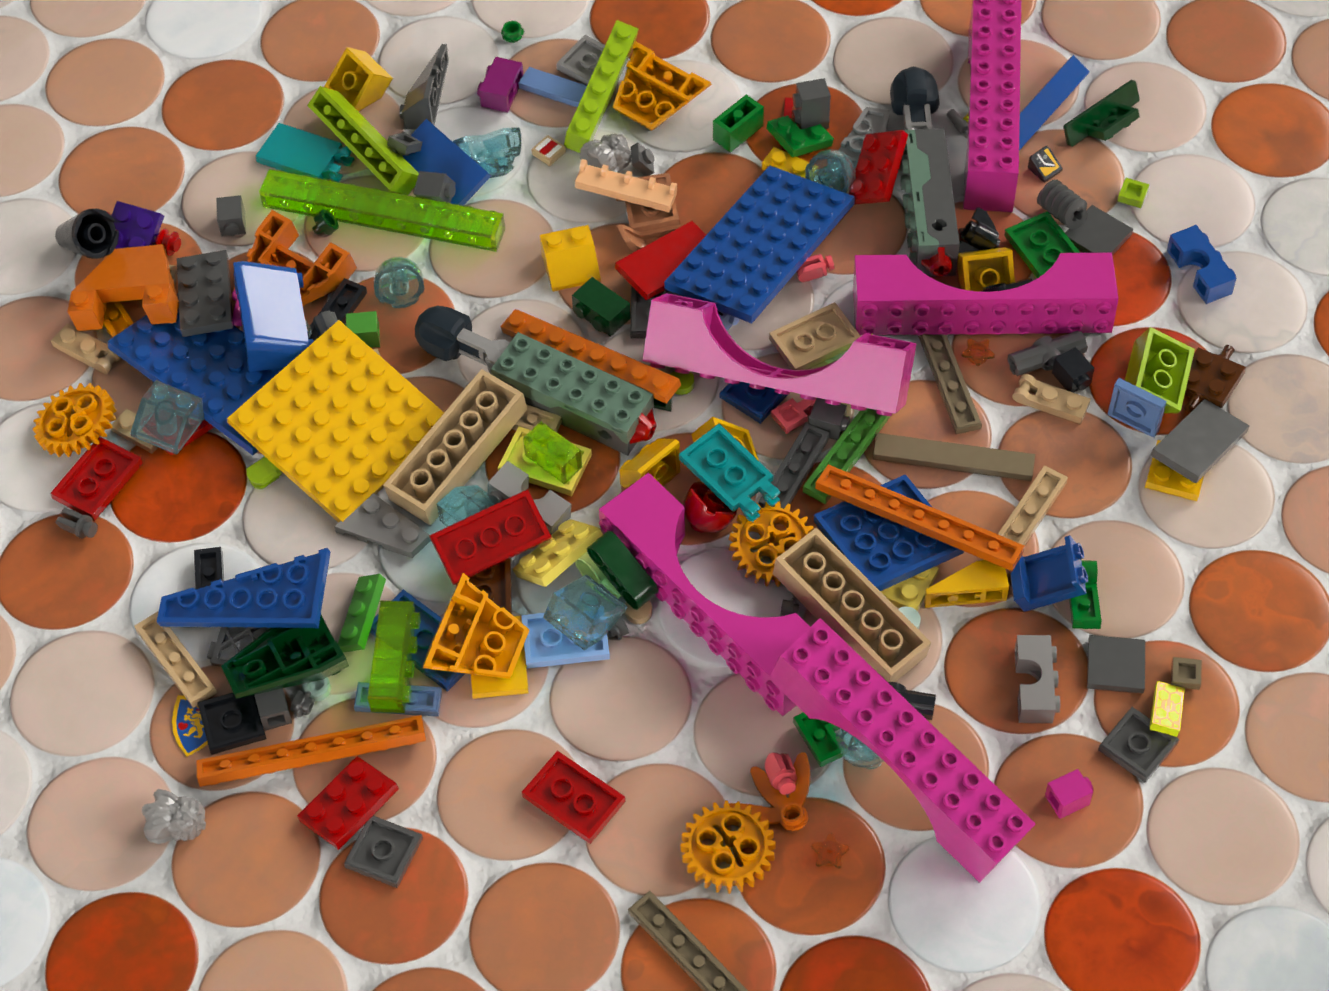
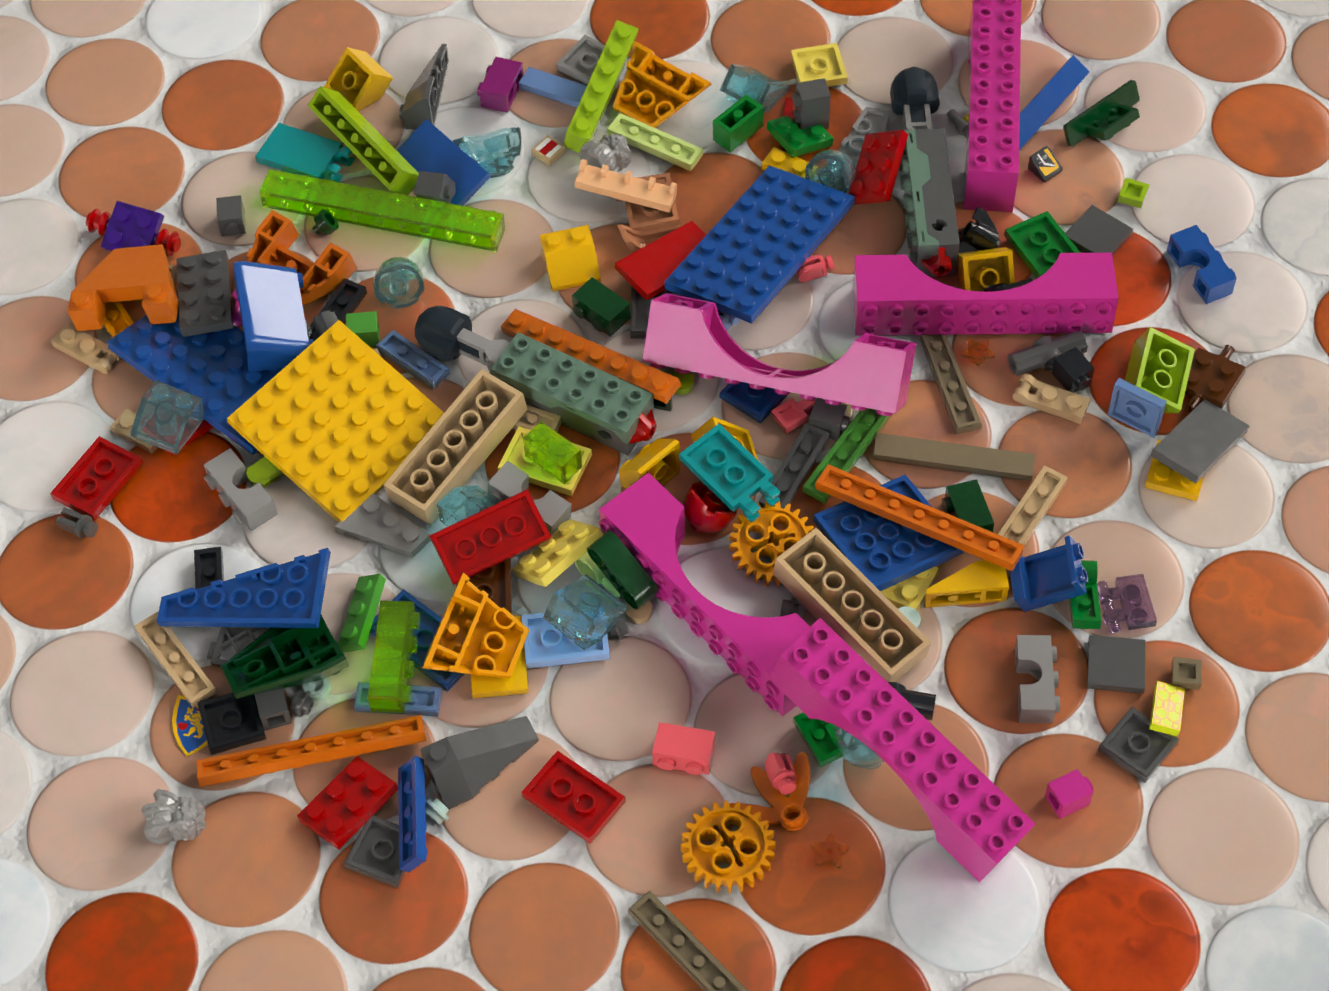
light orange gear [33,383,117,457] -> none
black cone [55,208,119,259] -> none
dark grey plate [387,132,422,156] -> none
green plate [501,21,524,43] -> none
dark grey plate [631,143,655,176] -> none
tan plate [769,302,861,370] -> none
dark grey piece [1037,179,1088,229] -> none
none -> light grey arch [204,448,278,531]
none -> medium blue tile [376,330,450,389]
none -> blue plate [398,756,427,872]
none -> dark grey wedge [420,716,539,809]
none -> light aqua plate [425,799,450,825]
none -> yellowish green plate [607,113,703,171]
none -> coral brick [652,722,715,775]
none -> clear light blue slope [720,64,789,112]
none -> light yellow plate [791,43,848,87]
none -> dark green brick [942,479,994,532]
none -> clear purple plate [1097,574,1157,634]

